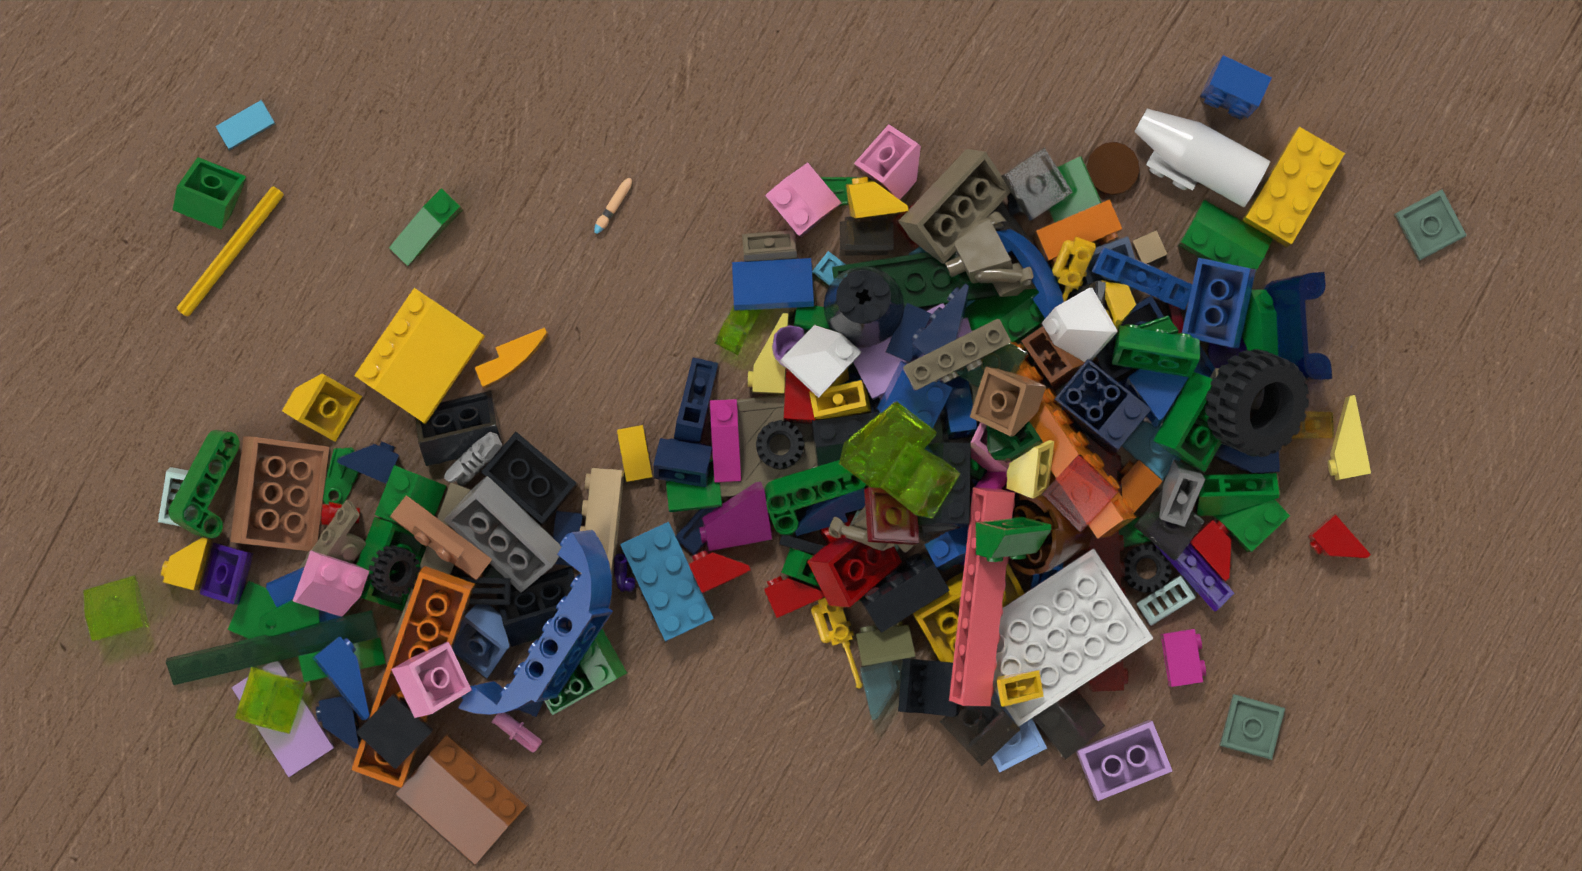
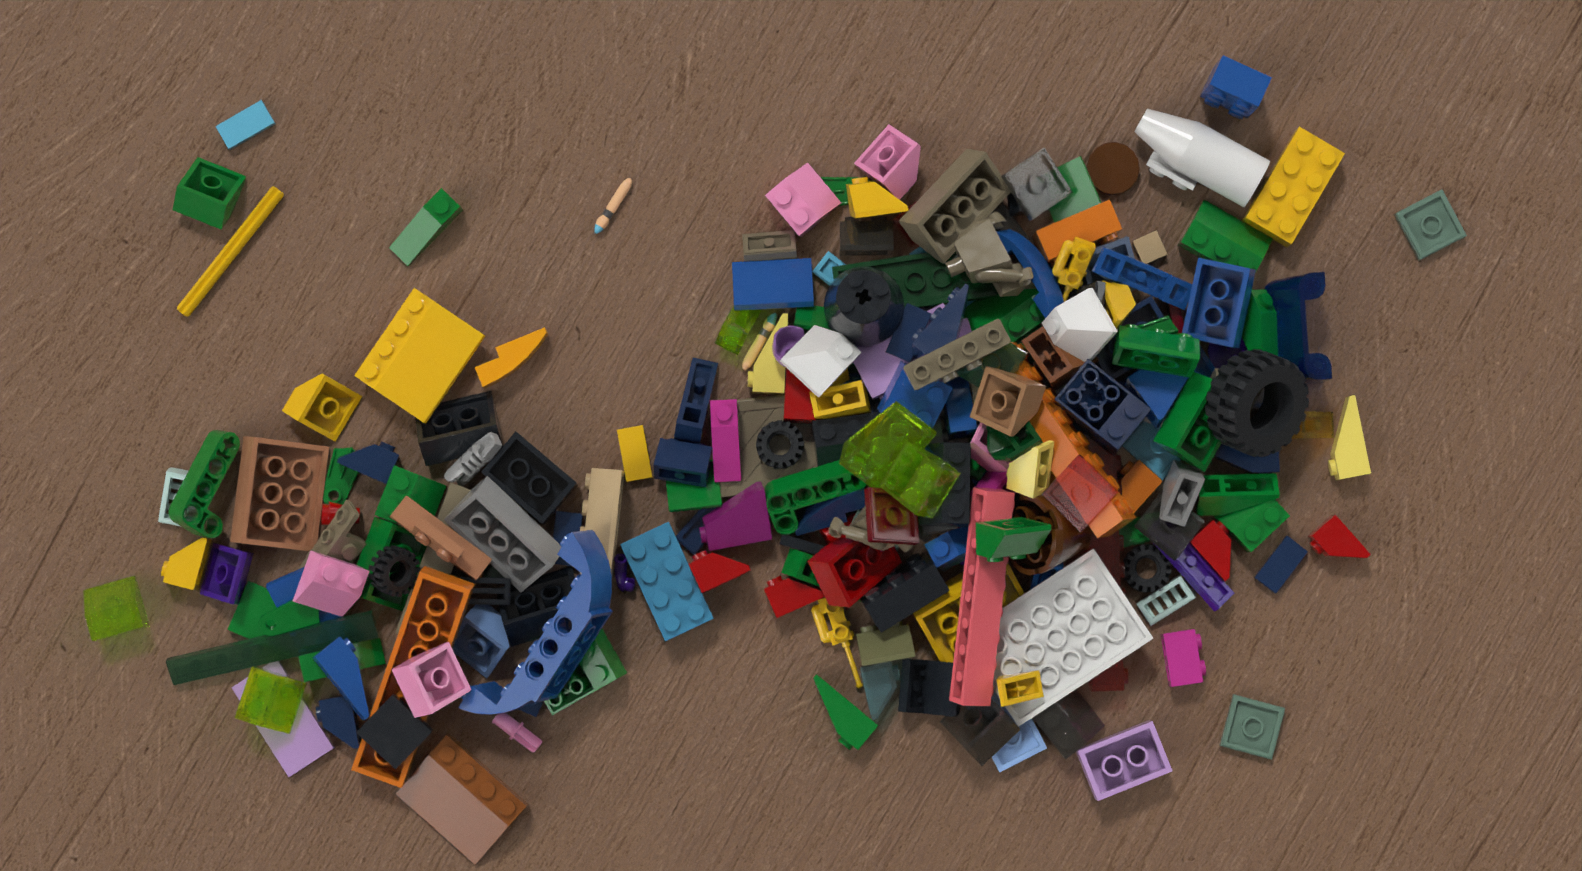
none -> light nougat piece [742,313,777,370]
none -> green slope [813,674,878,750]
none -> dark blue tile [1254,535,1308,594]

